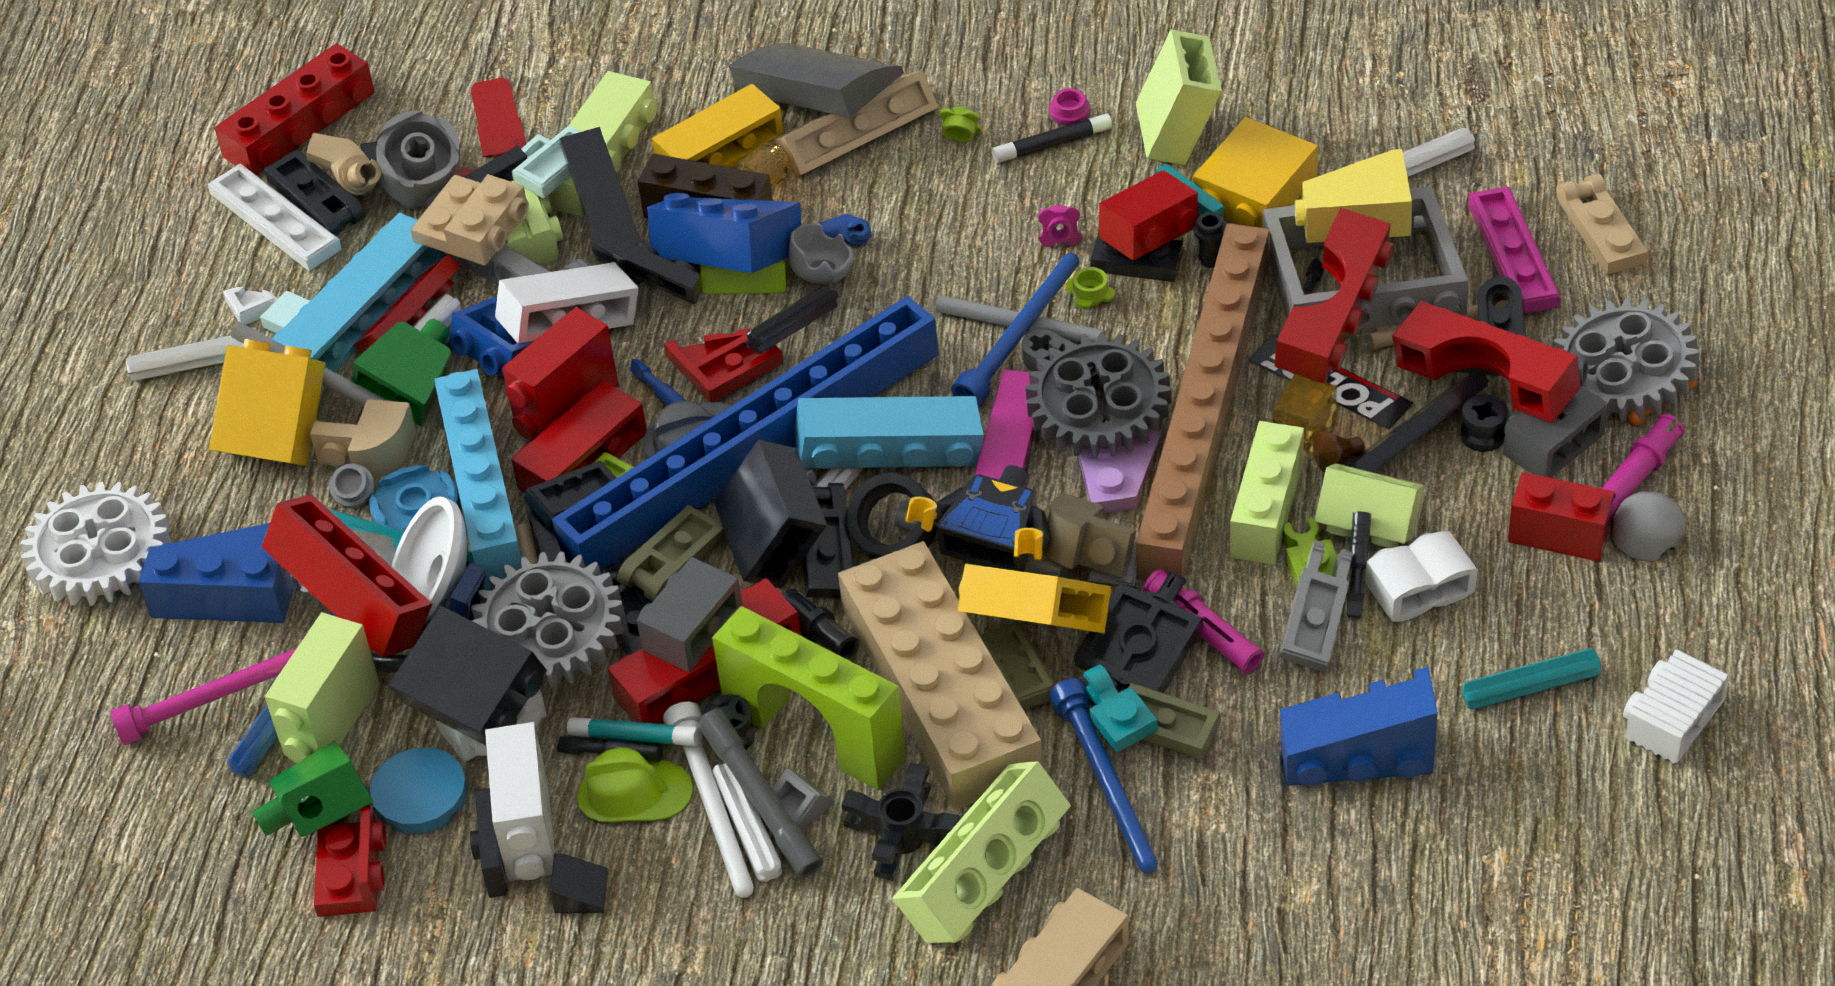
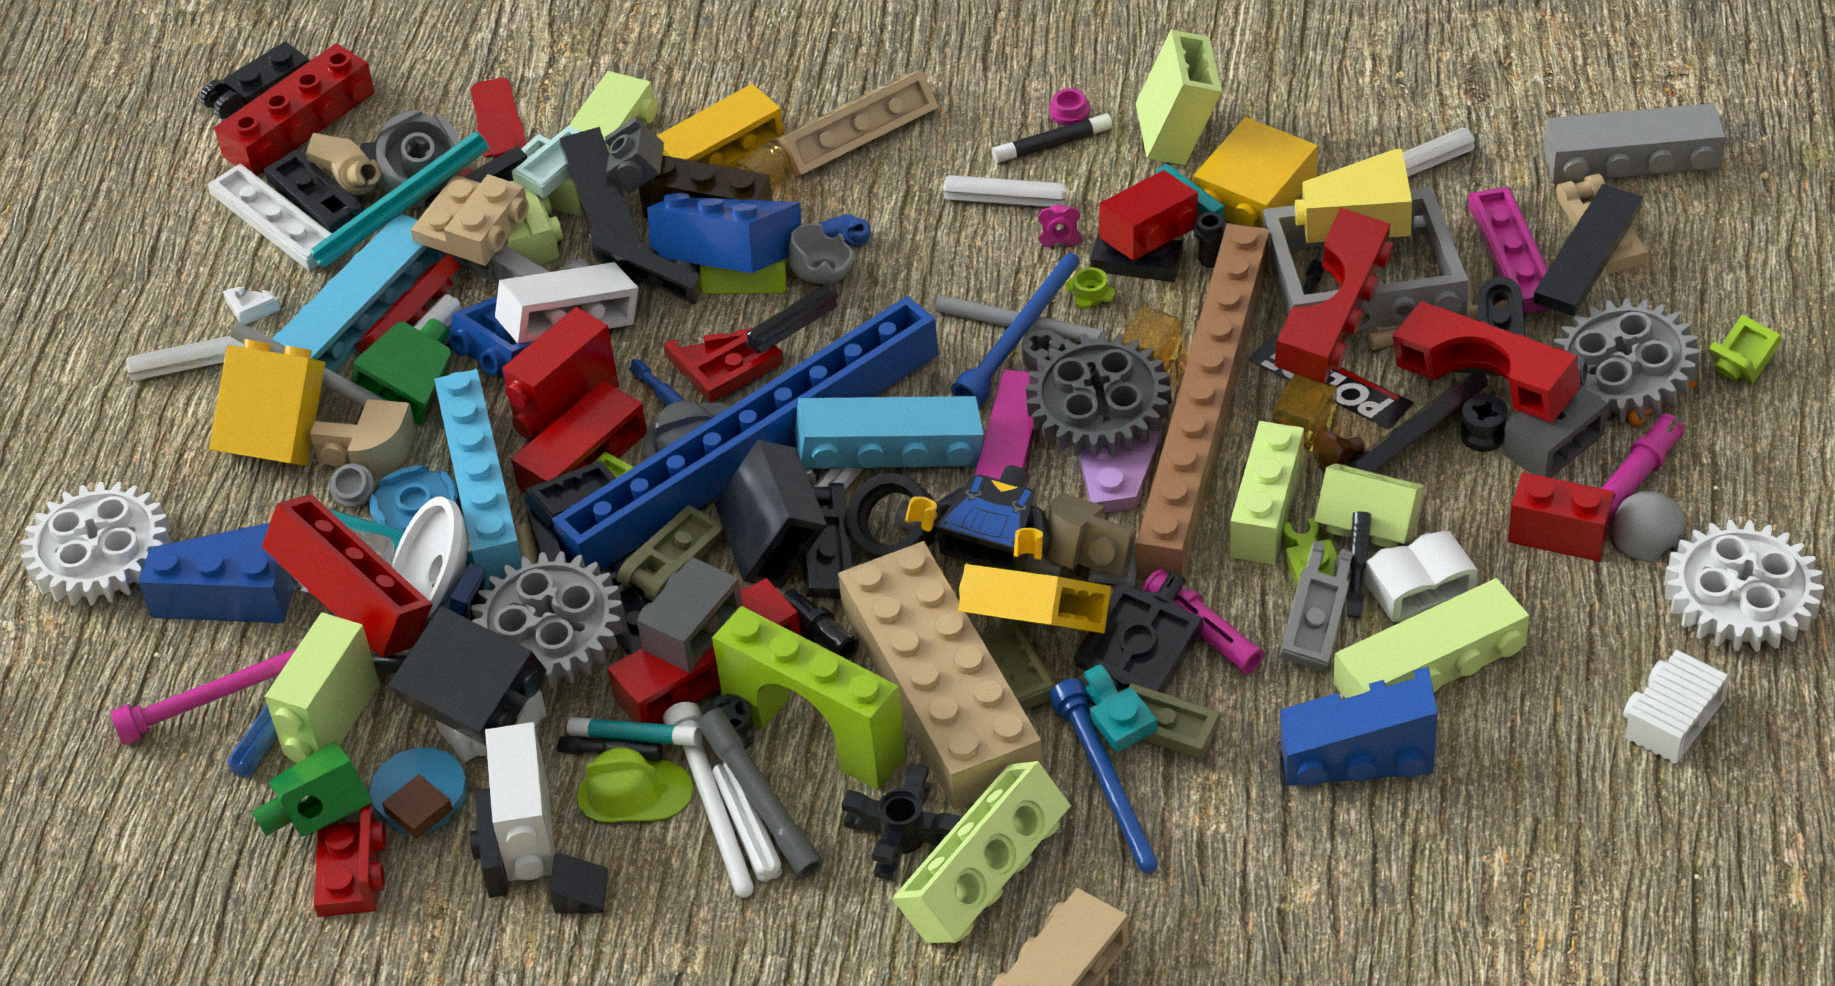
light aqua tile [260,291,310,333] -> none
dark grey slope [729,43,904,117] -> none
light grey slope [772,768,834,830] -> none
lime plate [939,106,982,142] -> none
teal axle [1462,648,1601,710] -> none
none -> black hinge [198,41,309,119]
none -> teal axle [310,132,489,267]
none -> reddish brown tile [382,774,453,839]
none -> dark grey brick [604,116,664,194]
none -> white axle [943,175,1067,207]
none -> clear yellow brick [1122,306,1182,372]
none -> yellowish green brick [1334,578,1529,698]
none -> black tile [1533,184,1643,317]
none -> light grey brick [1544,103,1726,184]
none -> white gear [1664,520,1824,652]
none -> lime bracket [1709,314,1783,384]

